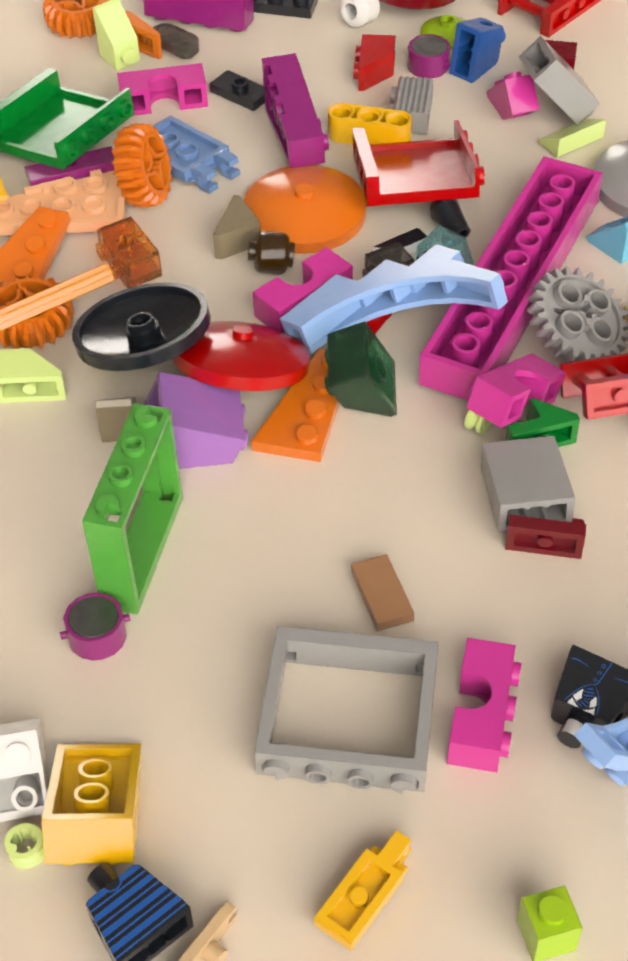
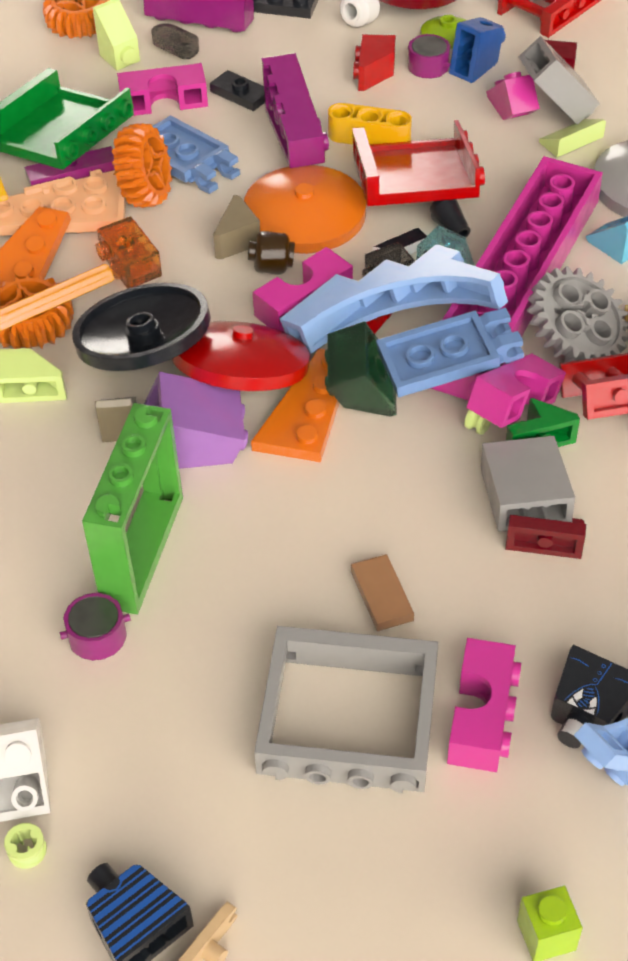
yellow slope [42,744,141,865] -> none
orange slope [125,10,162,60] -> none
yellow hinge [314,830,411,951] -> none
light grey brick [388,76,433,134] -> none
none -> medium blue tile [376,308,524,398]

